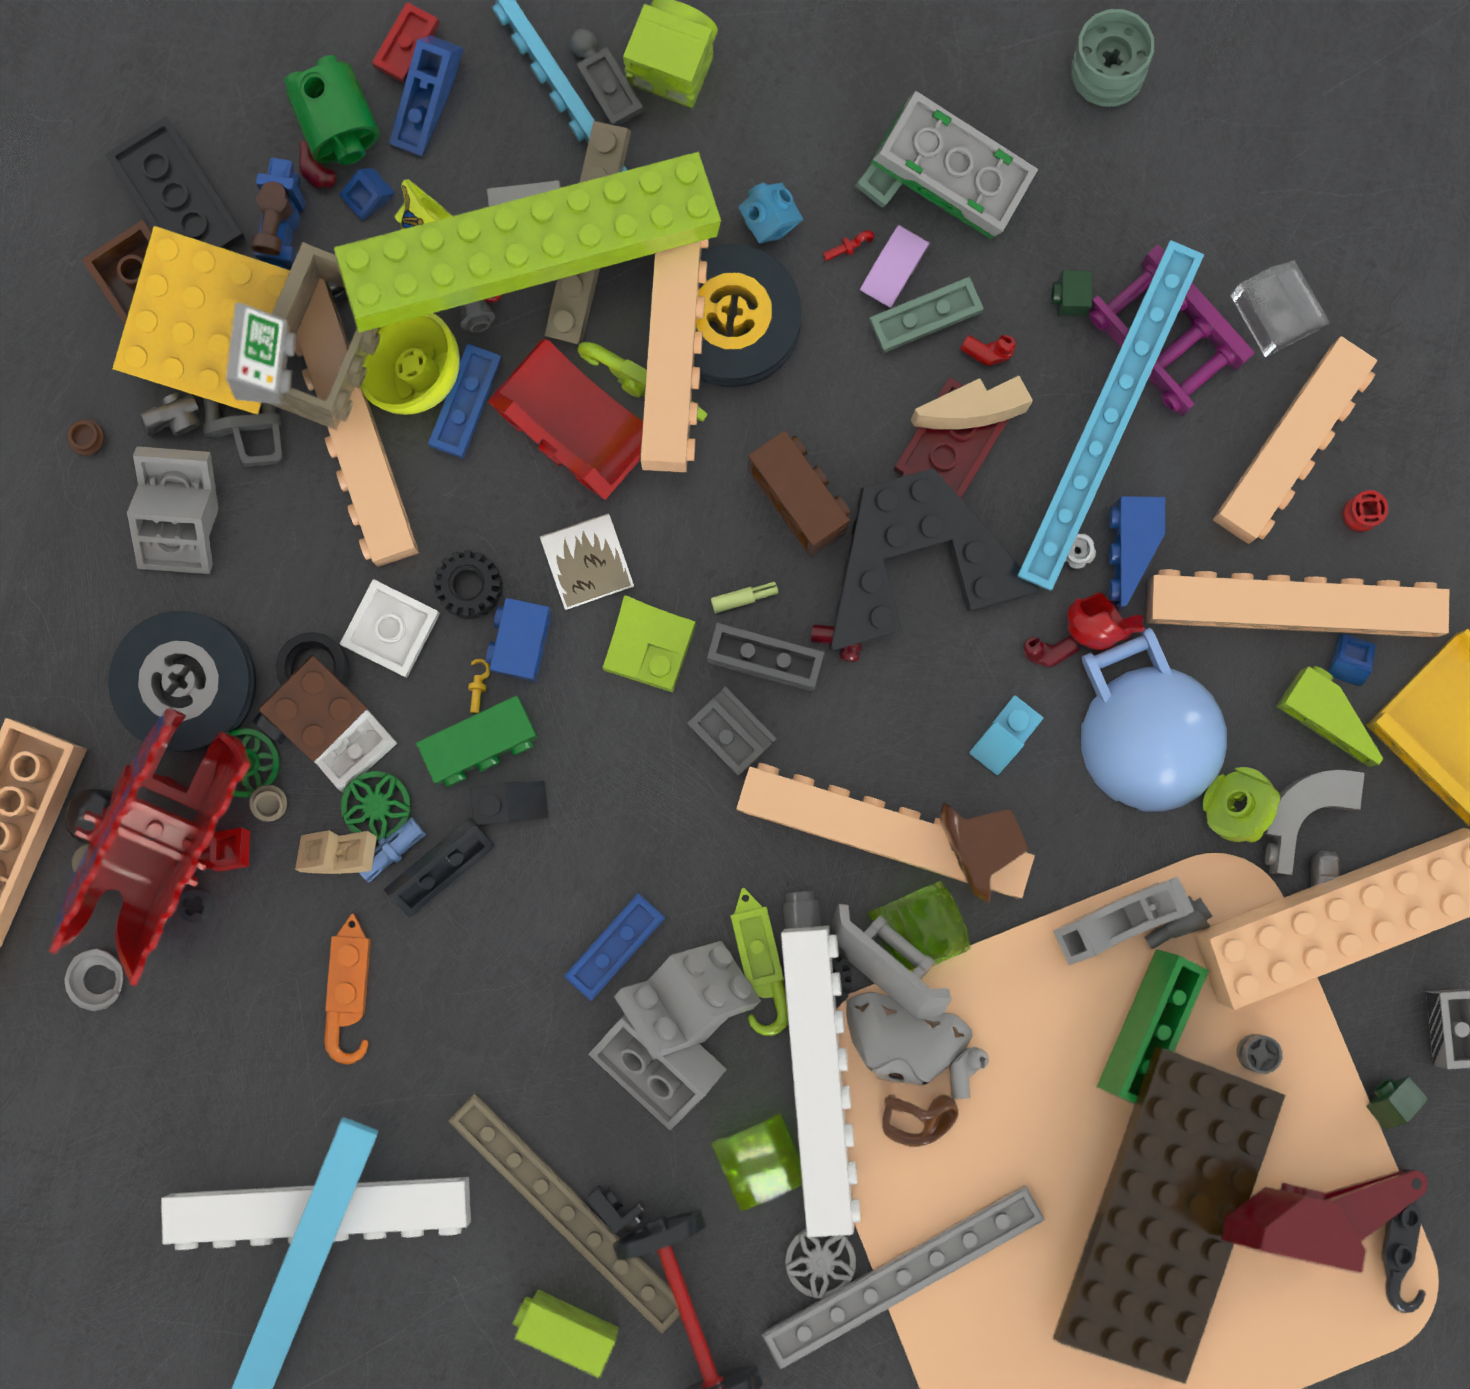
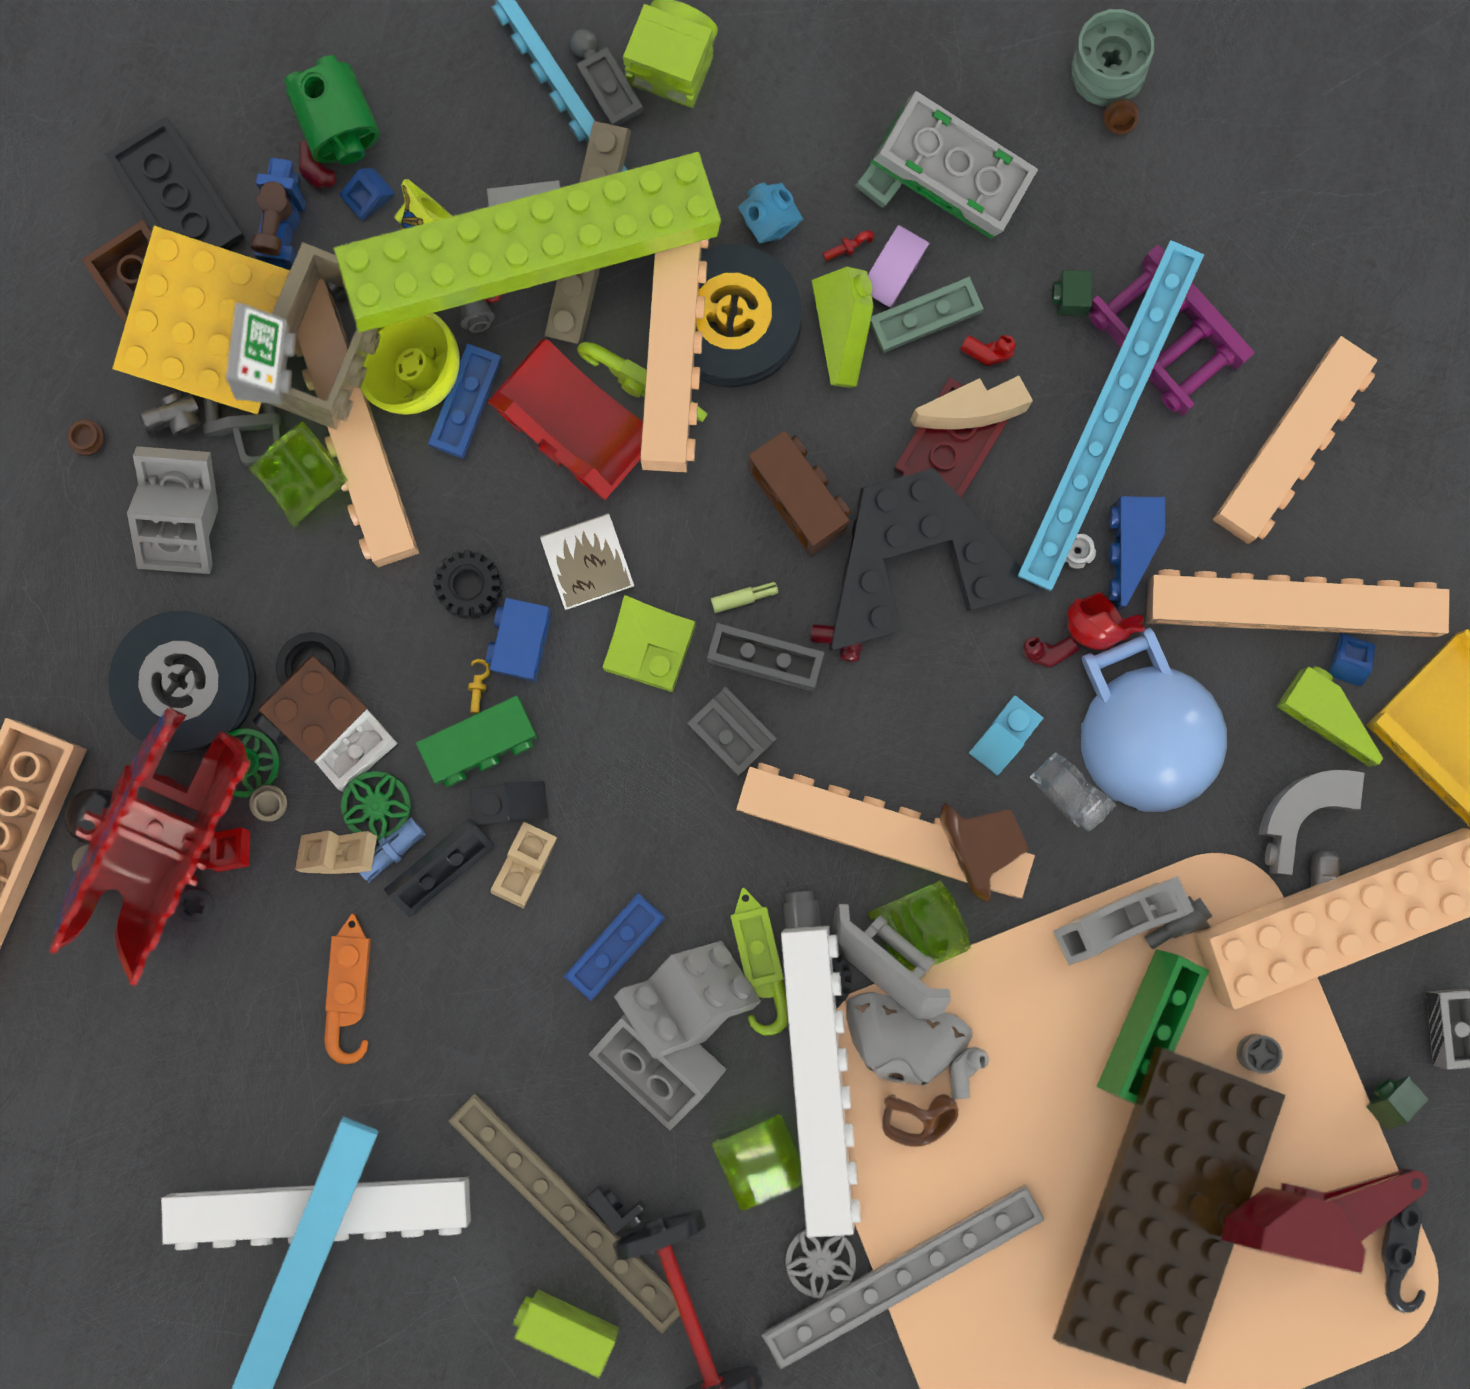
light grey piece [64,948,123,1011] -> none
white plate [340,579,440,678] -> none
red plate [372,2,440,84] -> none
blue slope [389,35,464,156] -> none
lime plate [1203,767,1280,843] -> none
clear slope [1230,261,1330,357] -> none
red wheel [1342,490,1389,532] -> none
none -> clear neon green slope [249,421,348,527]
none -> tan slope [491,822,557,909]
none -> lime slope [812,267,873,388]
none -> clear brick [1029,752,1116,832]
none -> reddish brown plate [1103,99,1139,135]

